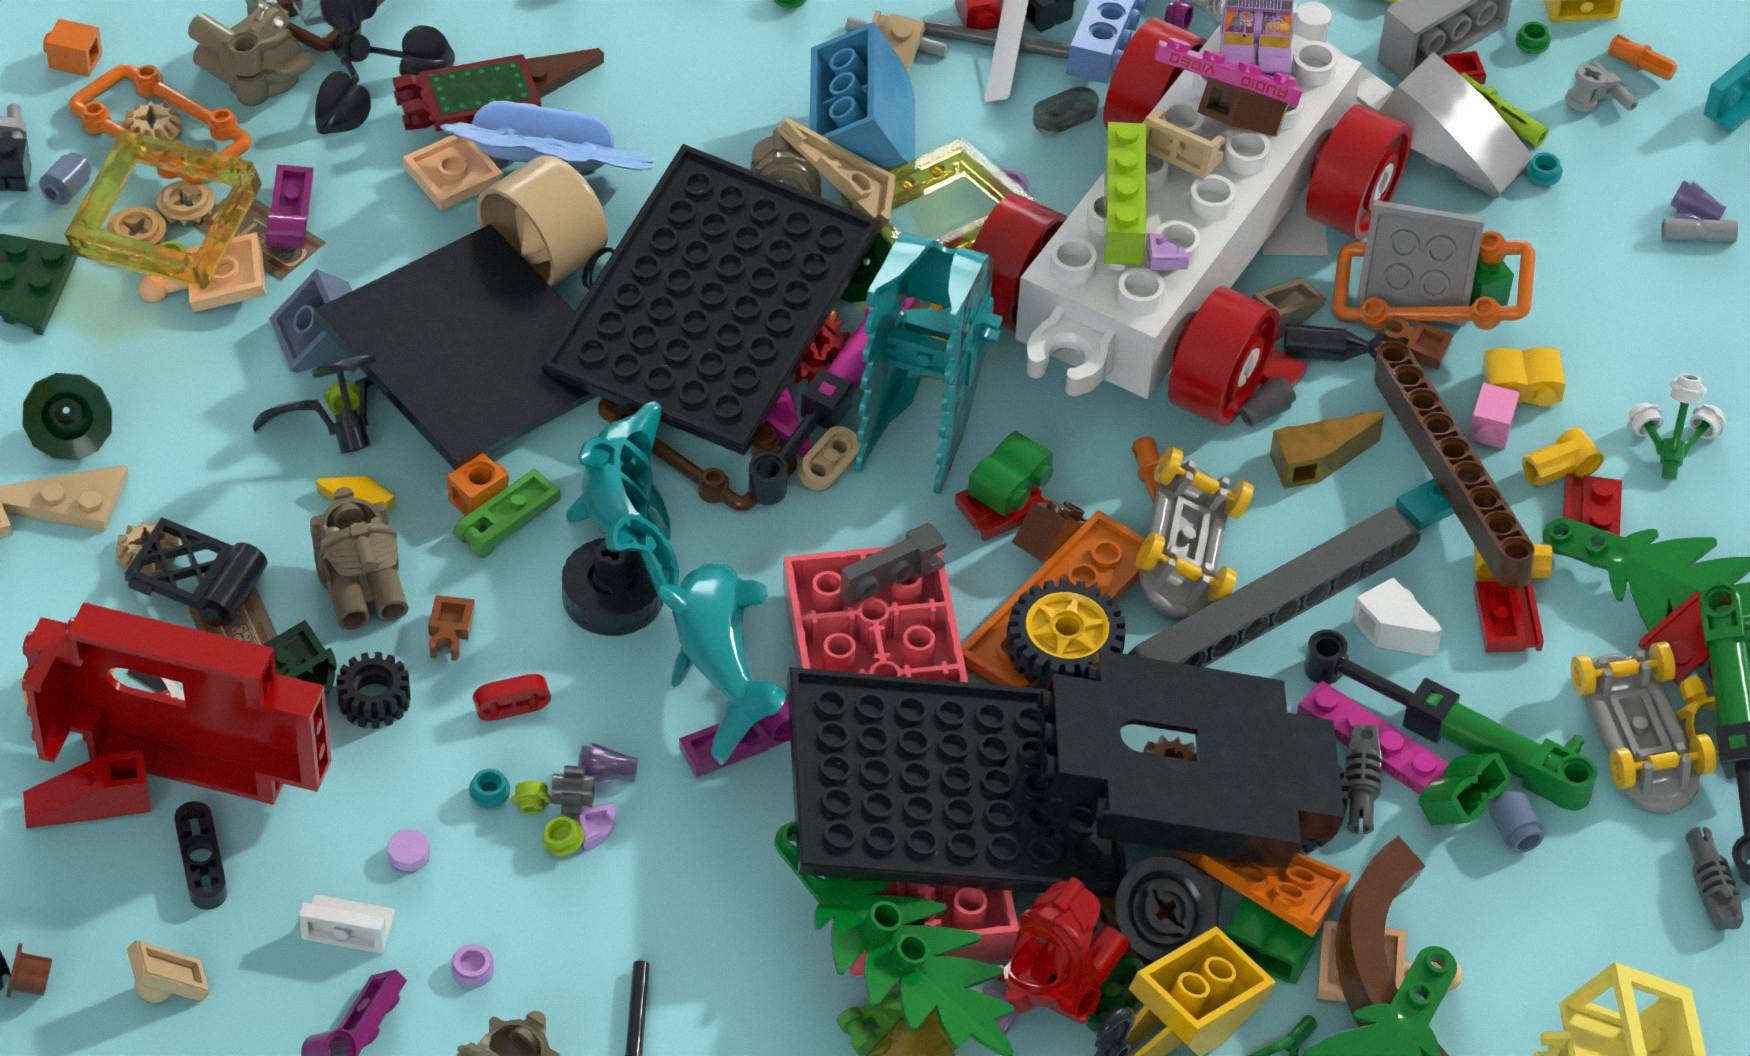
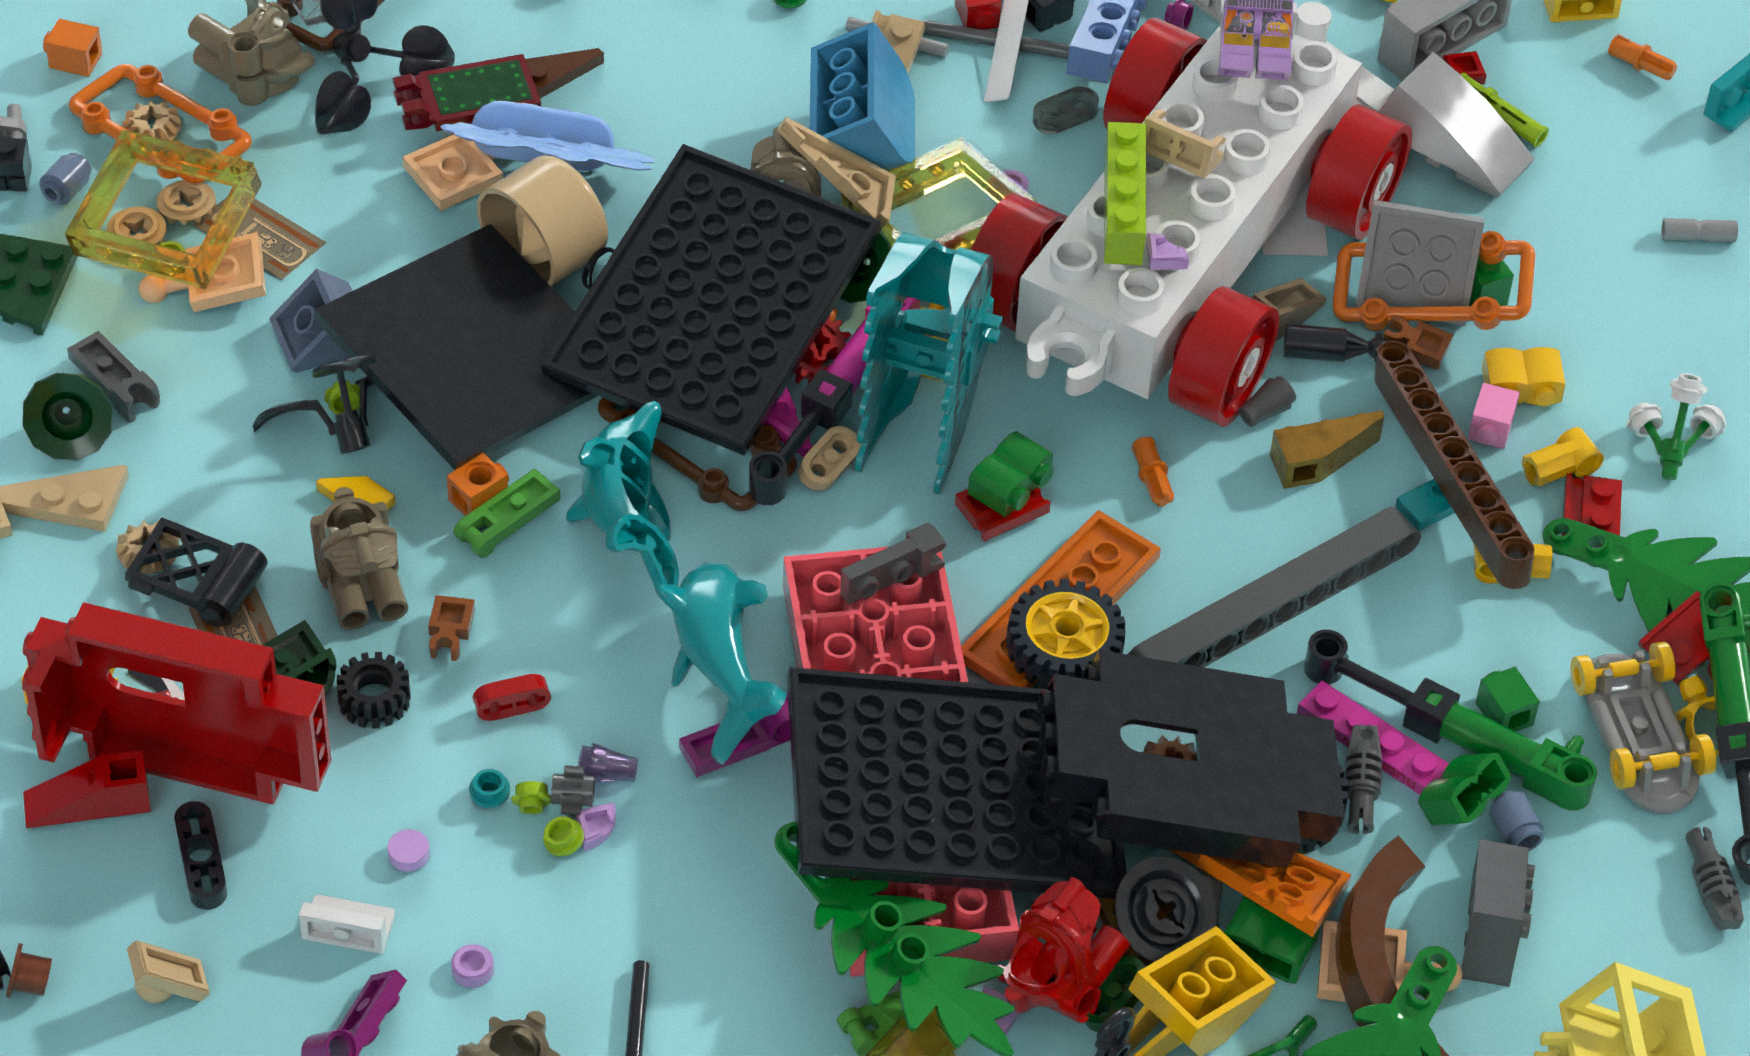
magenta plate [266,164,314,249] -> none
black piece [562,538,663,636] -> none
reddish brown slope [1012,500,1087,562] -> none
light grey piece [1135,446,1254,619] -> none
dark pink plate [1154,38,1302,106] -> none
reddish brown slope [1197,78,1289,136] -> none
red tile [1259,349,1307,388] -> none
white slope [1352,577,1443,657] -> none
red plate [1473,580,1544,653] -> none
green plate [1515,22,1551,54] -> none
teal plate [1526,153,1563,186] -> none
light grey piece [1565,61,1638,112] -> none
clear purple cone [1670,180,1727,220] -> none
none -> dark grey plate [67,331,160,422]
none -> dark grey wedge [1461,839,1535,987]
none -> green brick [1475,666,1540,732]

